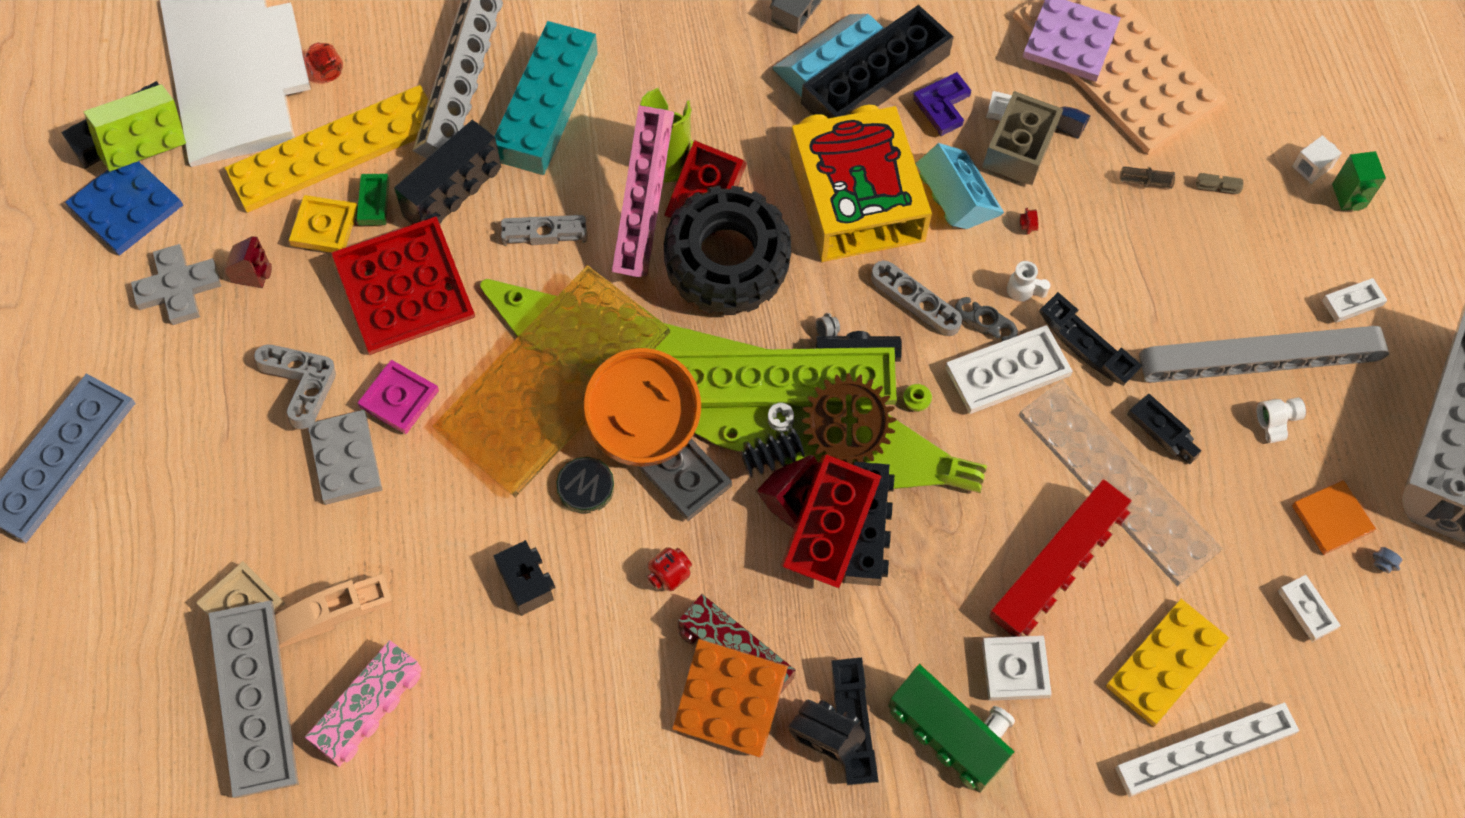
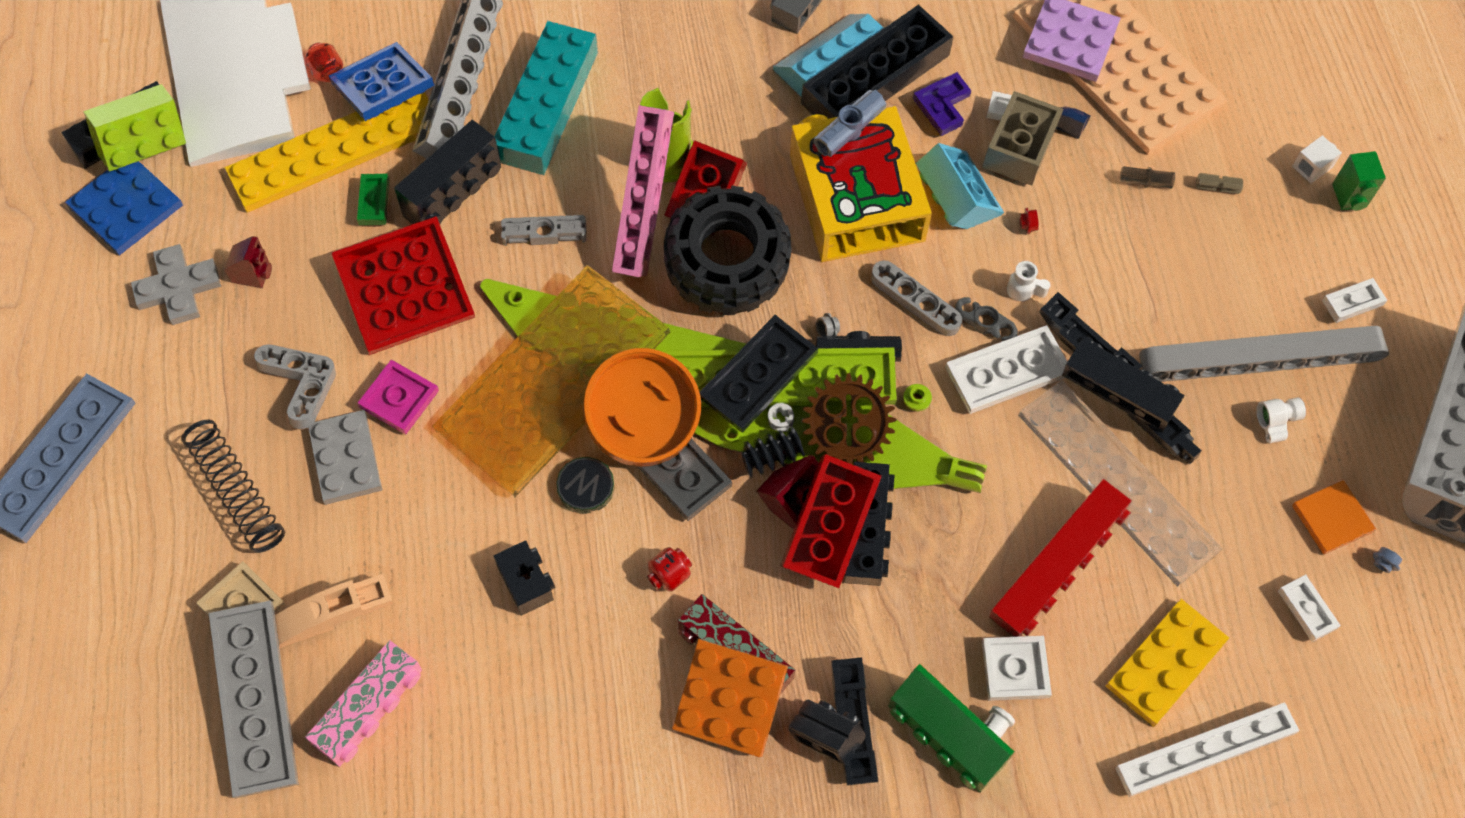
yellow plate [289,195,358,252] -> none
none -> black piece [181,419,286,553]
none -> blue plate [329,42,435,121]
none -> black plate [699,315,818,433]
none -> sand blue piece [814,90,887,157]
none -> black brick [1062,338,1185,433]

